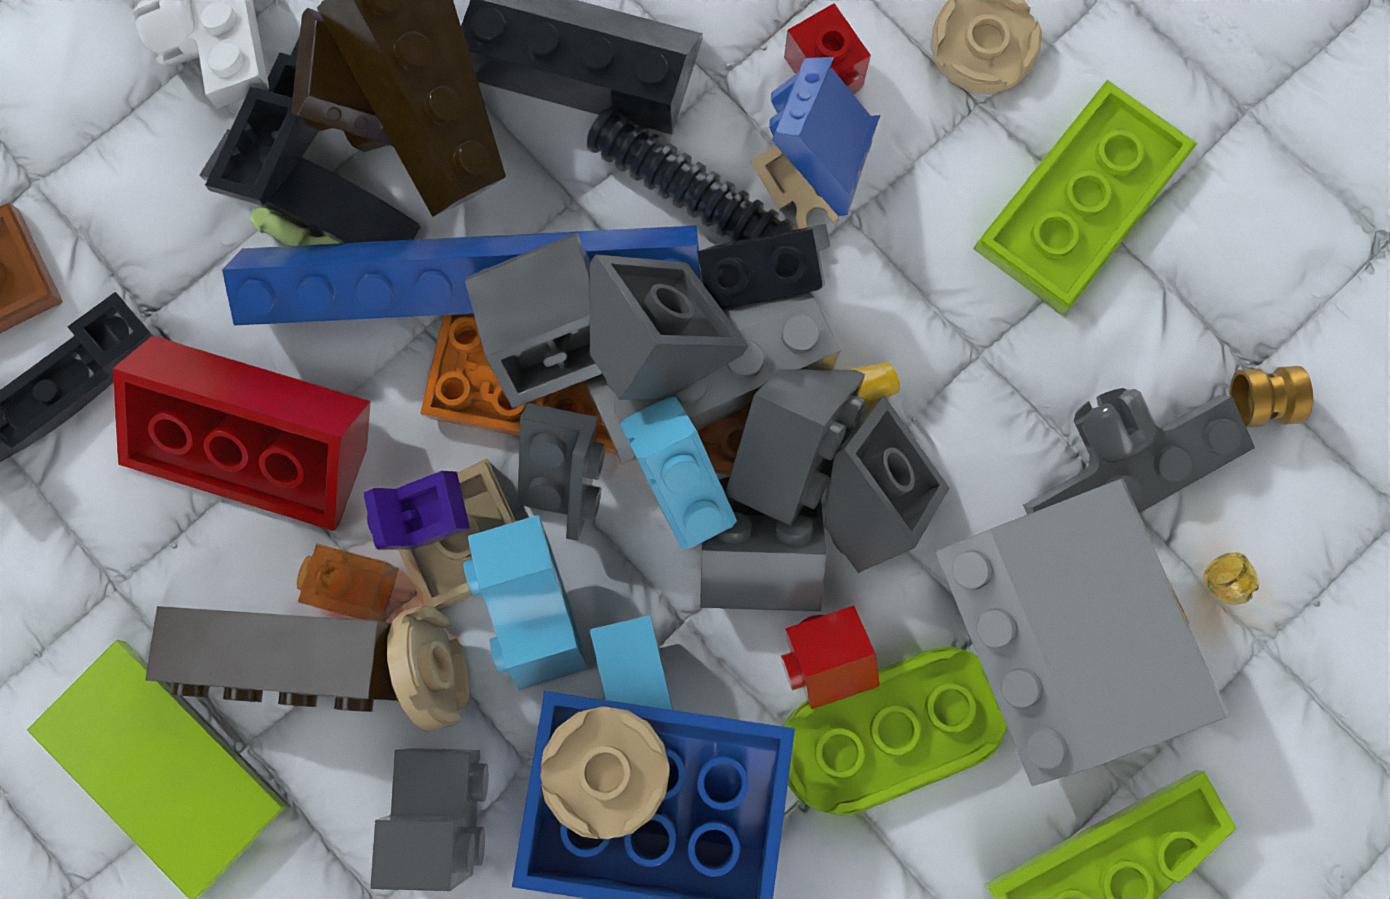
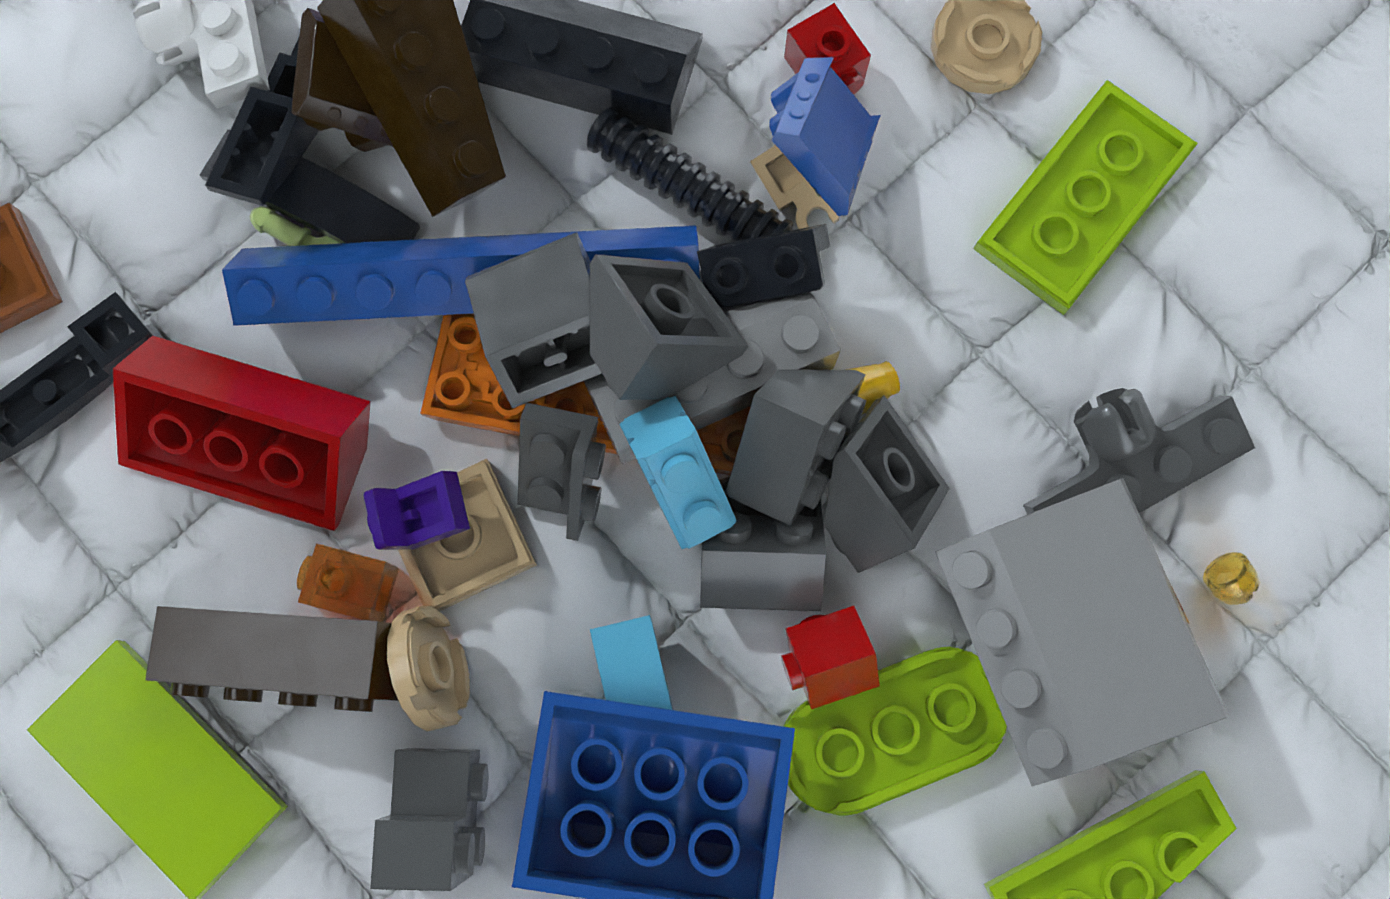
medium azure brick [463,515,588,690] -> none
tan tile [540,706,670,839] -> none
pearl gold wheel [1229,366,1313,427] -> none

